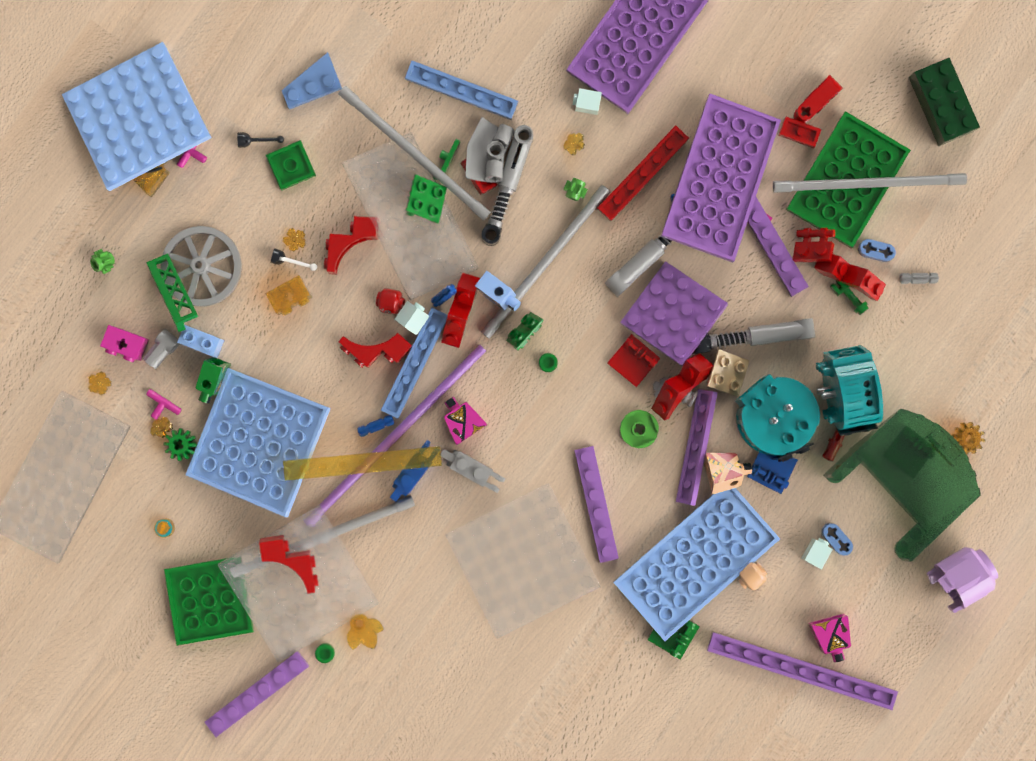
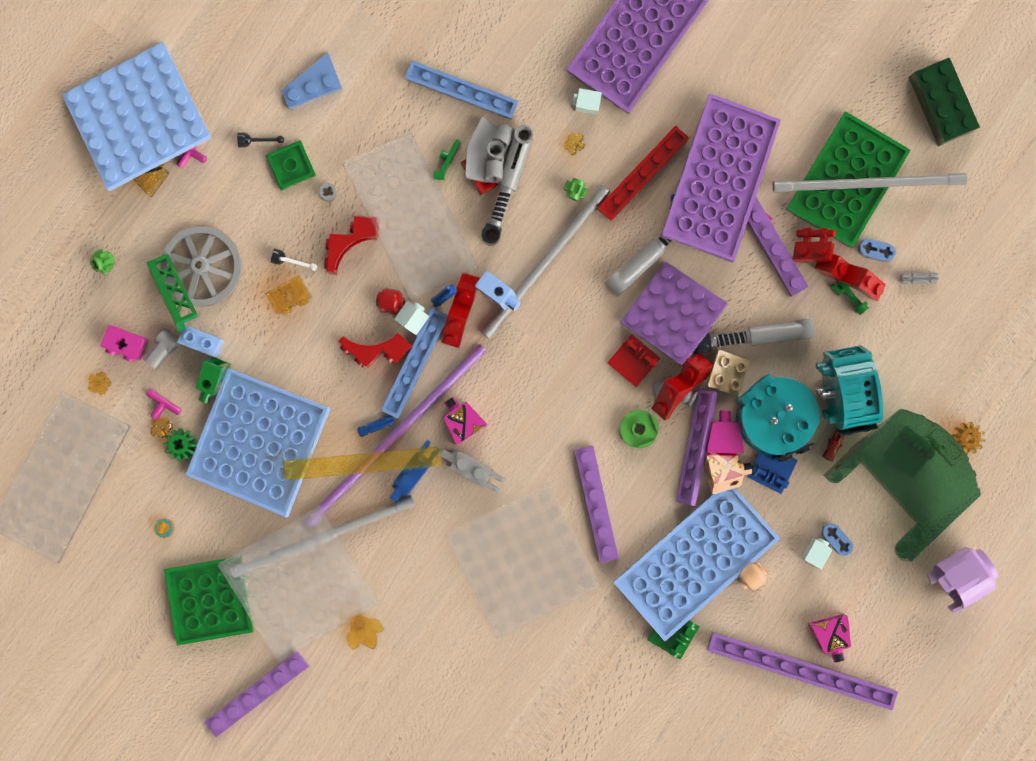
red arch [259,535,319,594] -> none
clear yellow plant [283,228,306,252] -> none
green tile [315,643,335,663] -> none
light grey piece [338,86,491,221] -> none
green hinge [405,174,447,224] -> none
green hinge [506,312,544,350] -> none
green tile [539,353,558,372] -> none
red plate [778,116,822,148] -> none
red piece [793,75,843,123] -> none
none -> light grey bush [319,183,337,201]
none -> dark pink torso [706,410,744,453]

